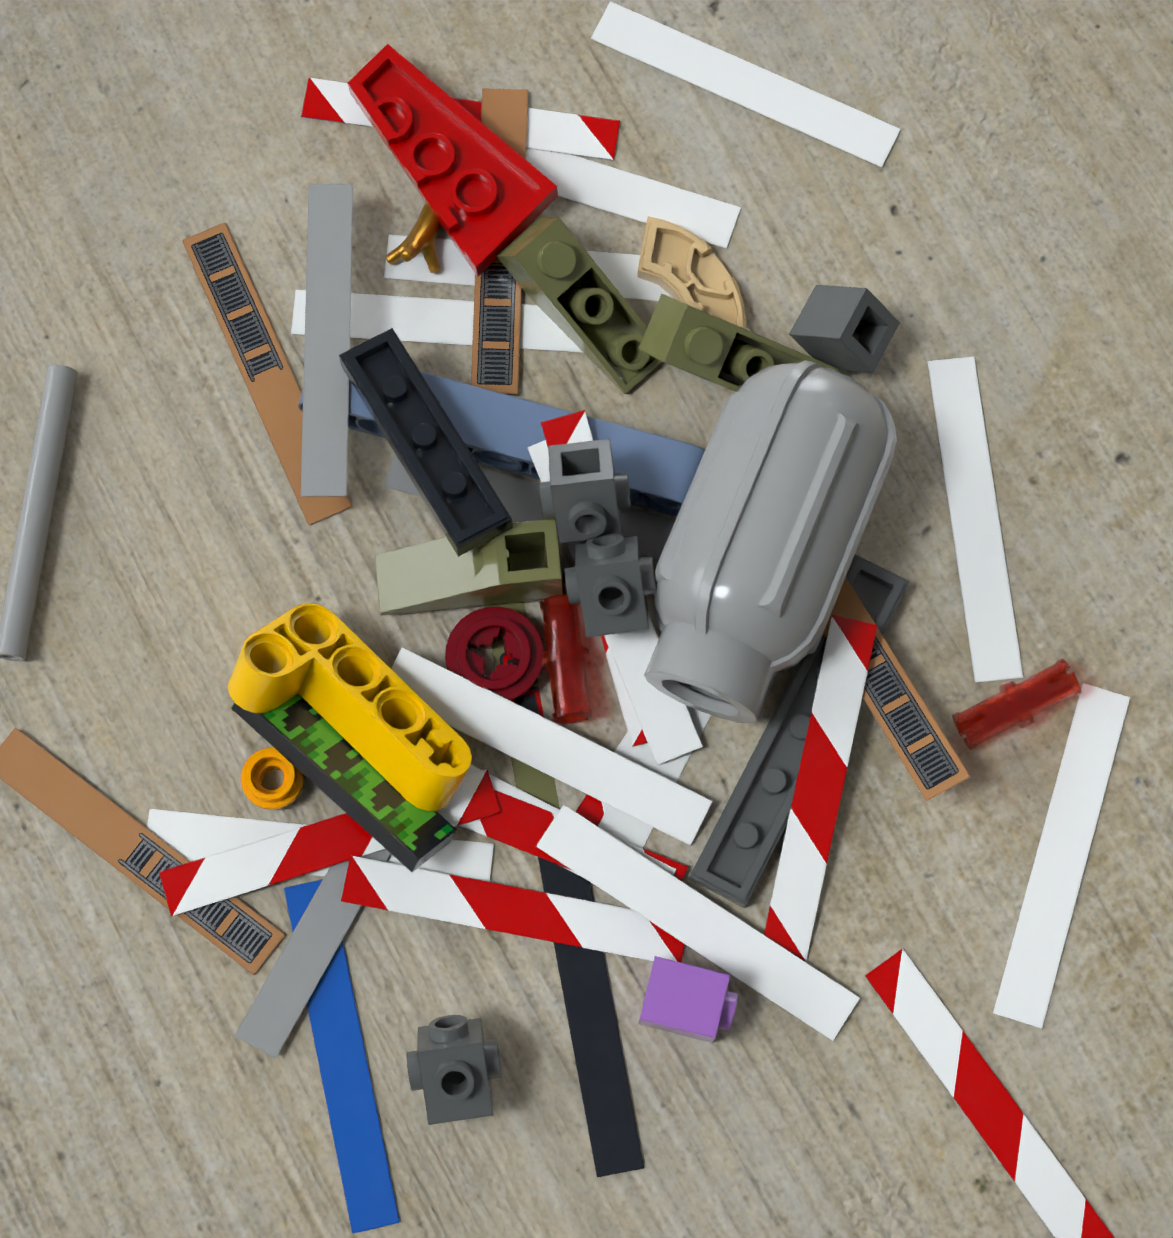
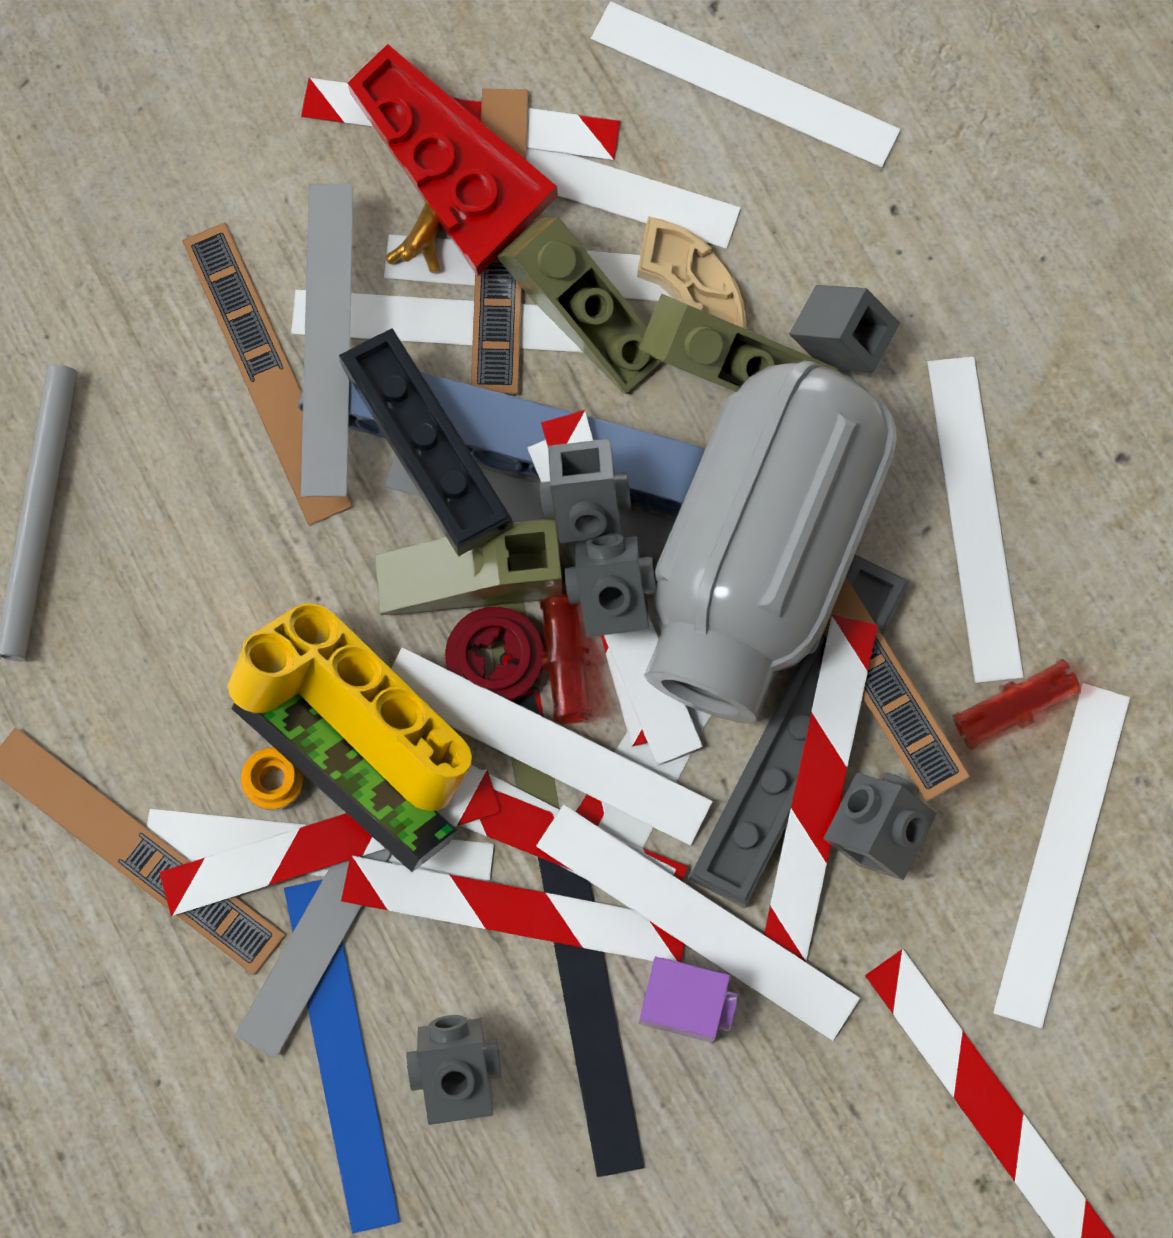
none -> dark grey brick [823,773,937,880]

